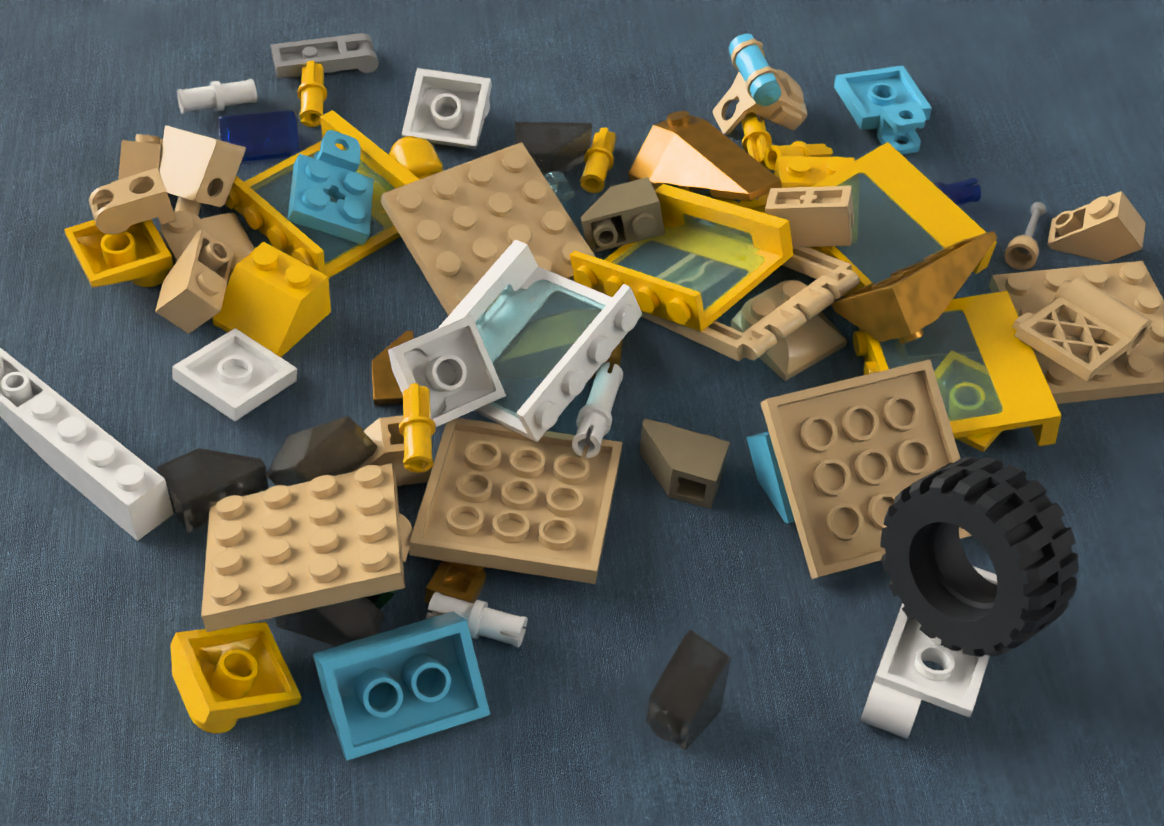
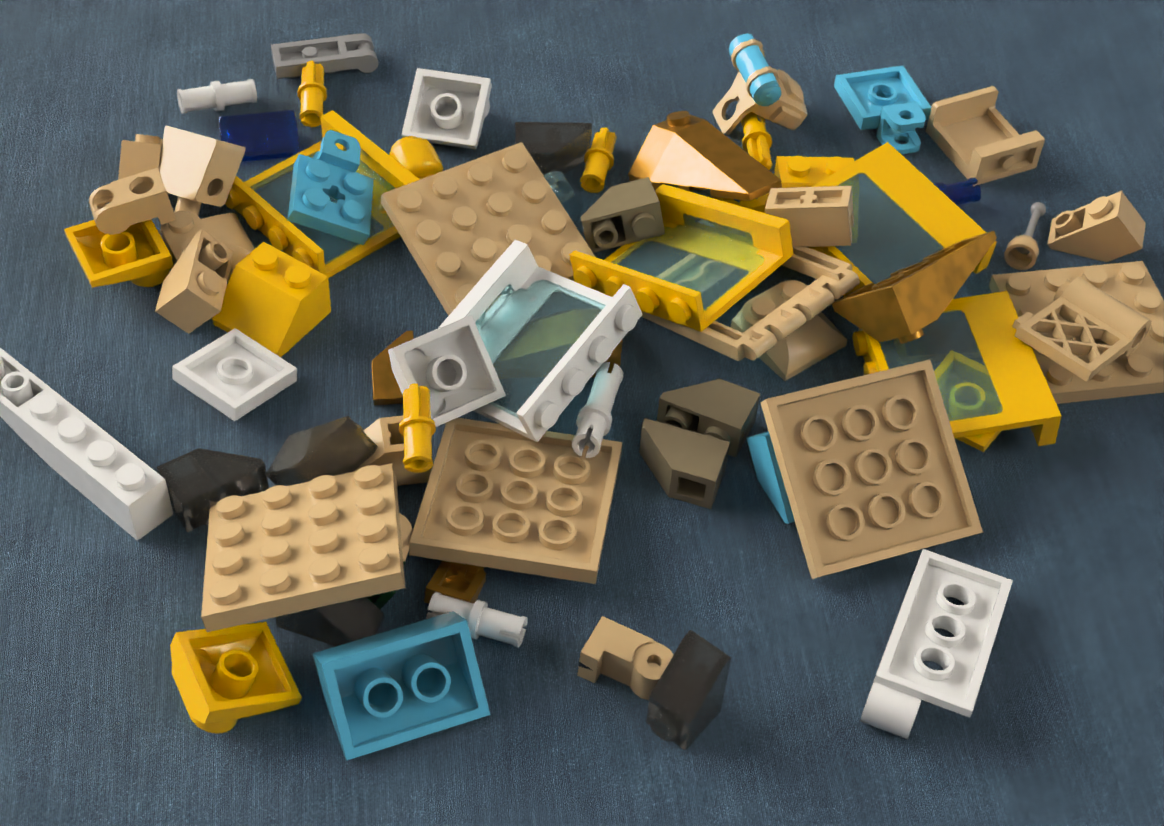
yellow axle [764,141,833,170] -> none
black tyre [880,457,1079,657] -> none
none -> tan leg [577,616,676,700]
none -> dark tan slope [657,379,760,457]
none -> tan panel [926,86,1045,186]

